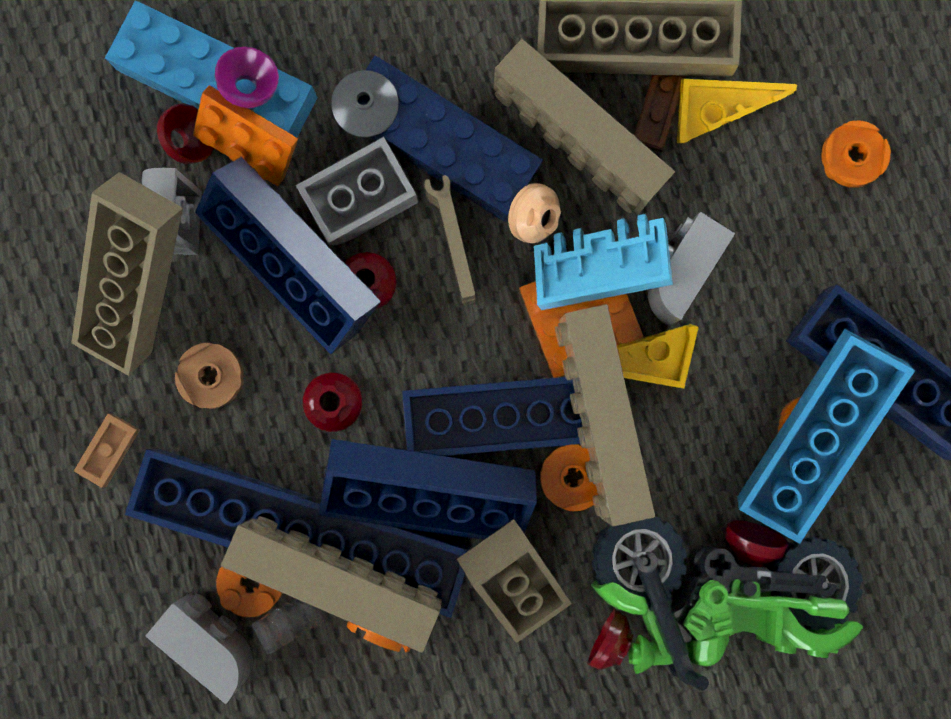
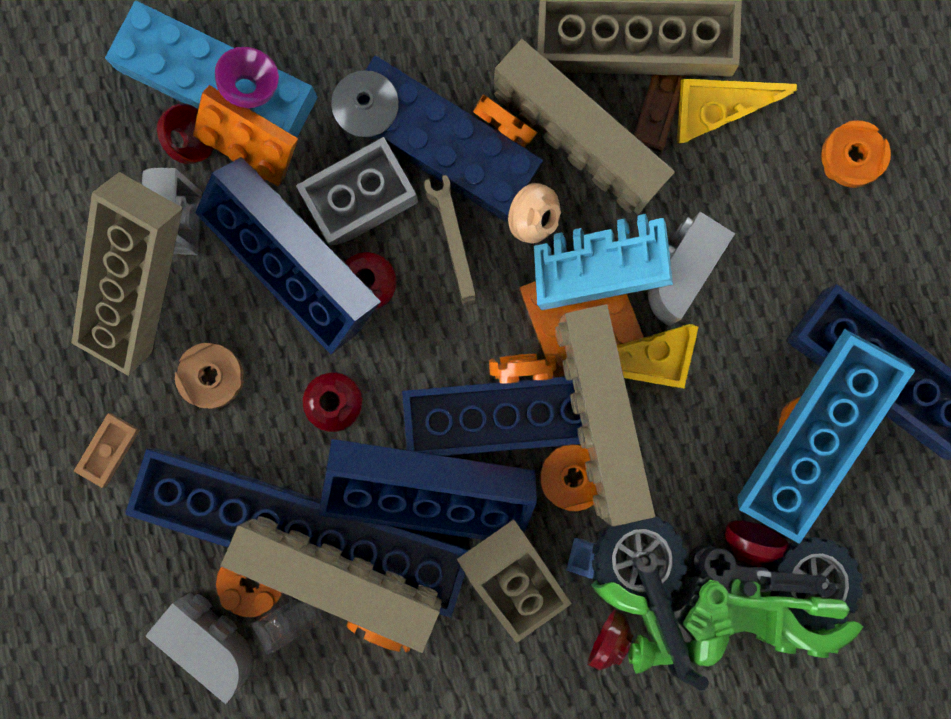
none -> orange plate [473,94,537,148]
none -> orange plate [489,354,557,383]
none -> medium blue tile [567,538,597,580]

